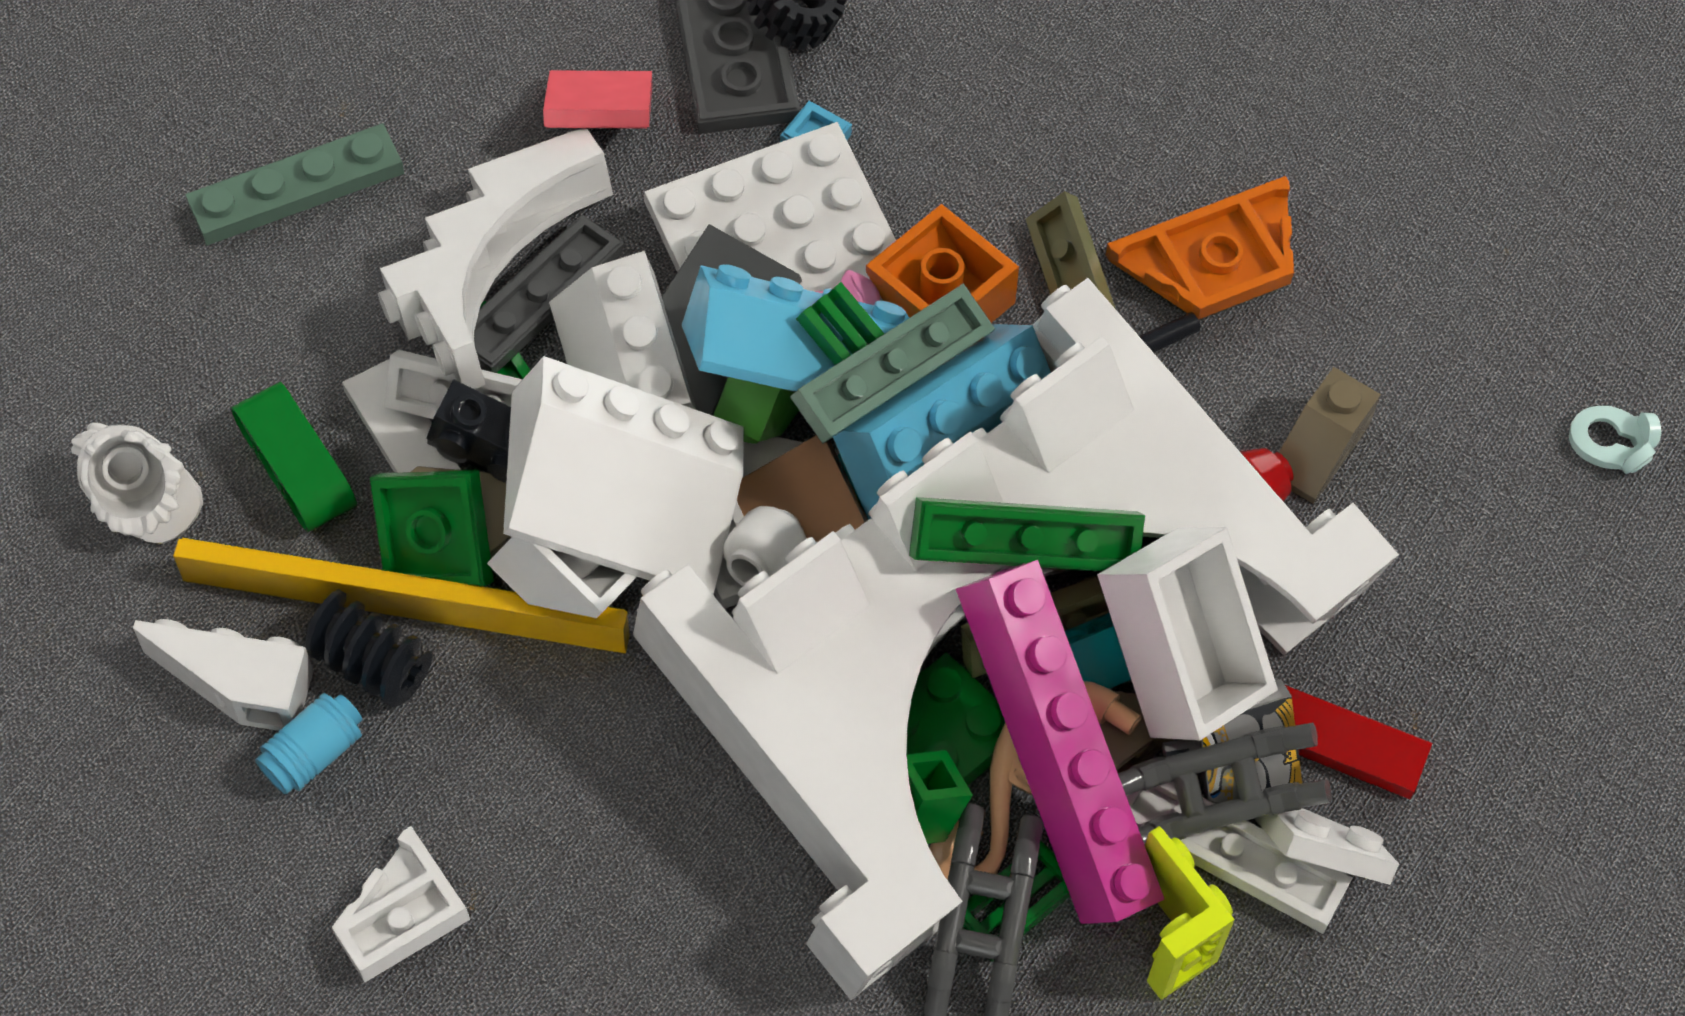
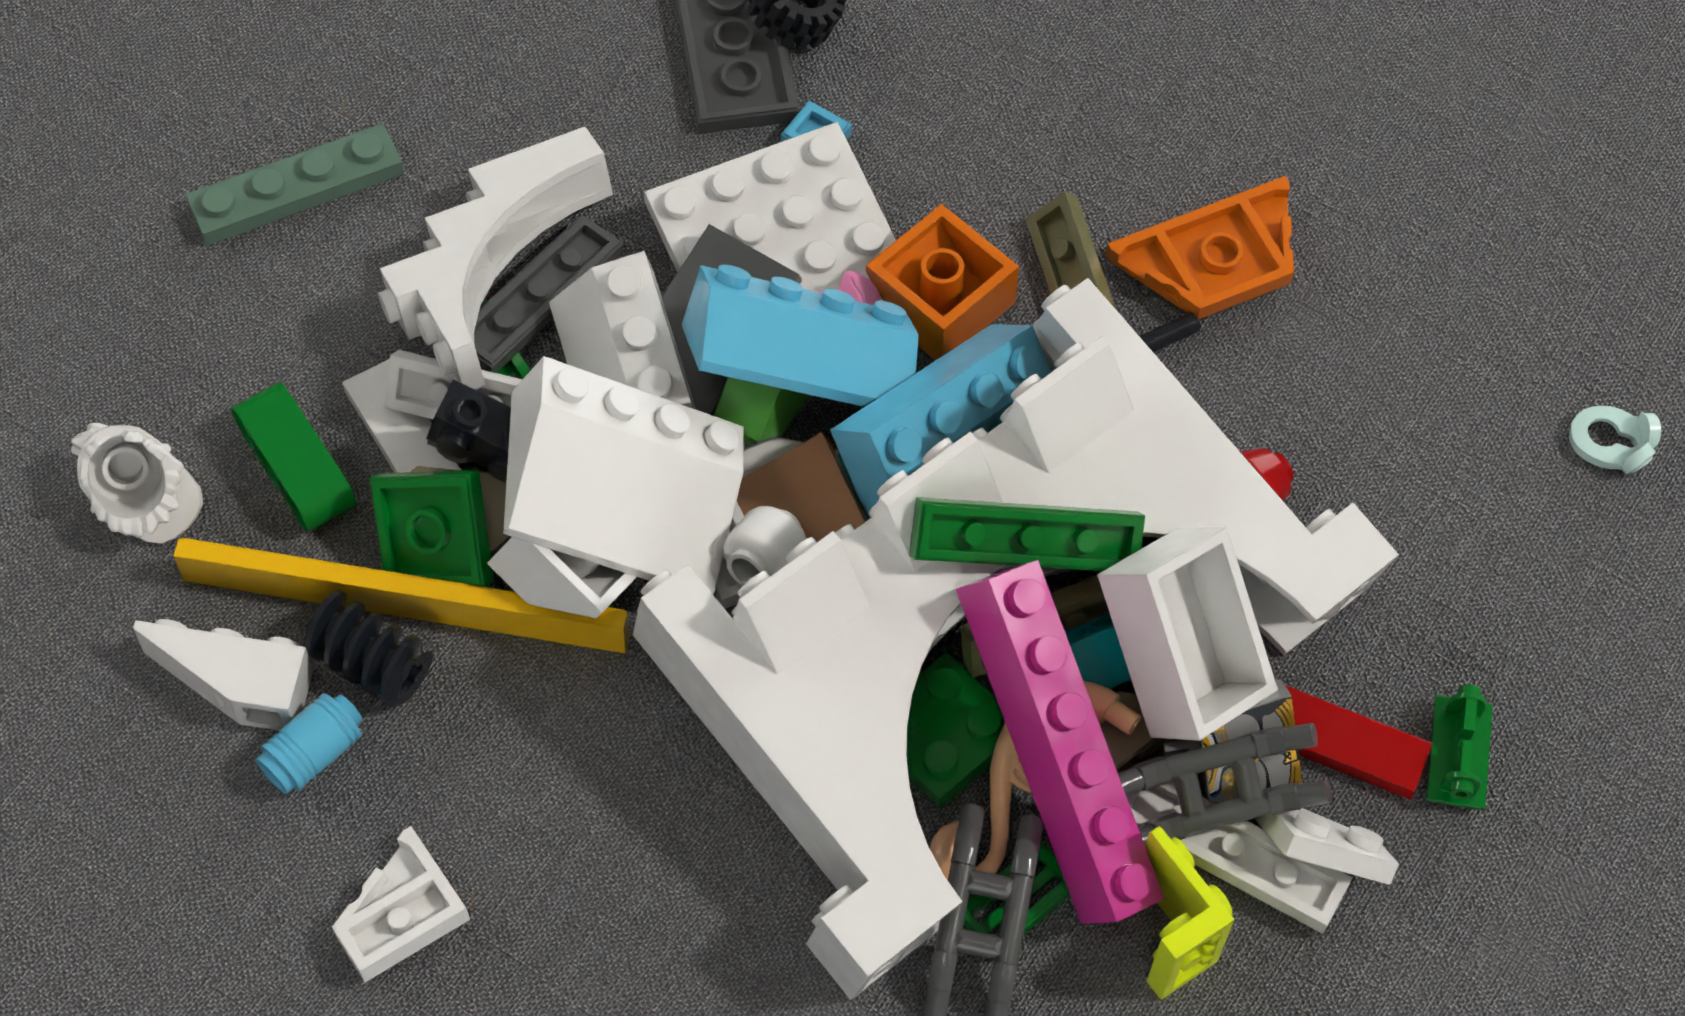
coral tile [543,70,652,129] -> none
sand green plate [790,283,995,444] -> none
green tile [796,282,884,365] -> none
green brick [906,750,973,844] -> none
dark tan slope [1279,367,1381,504] -> none
none -> green hinge [1426,684,1493,811]

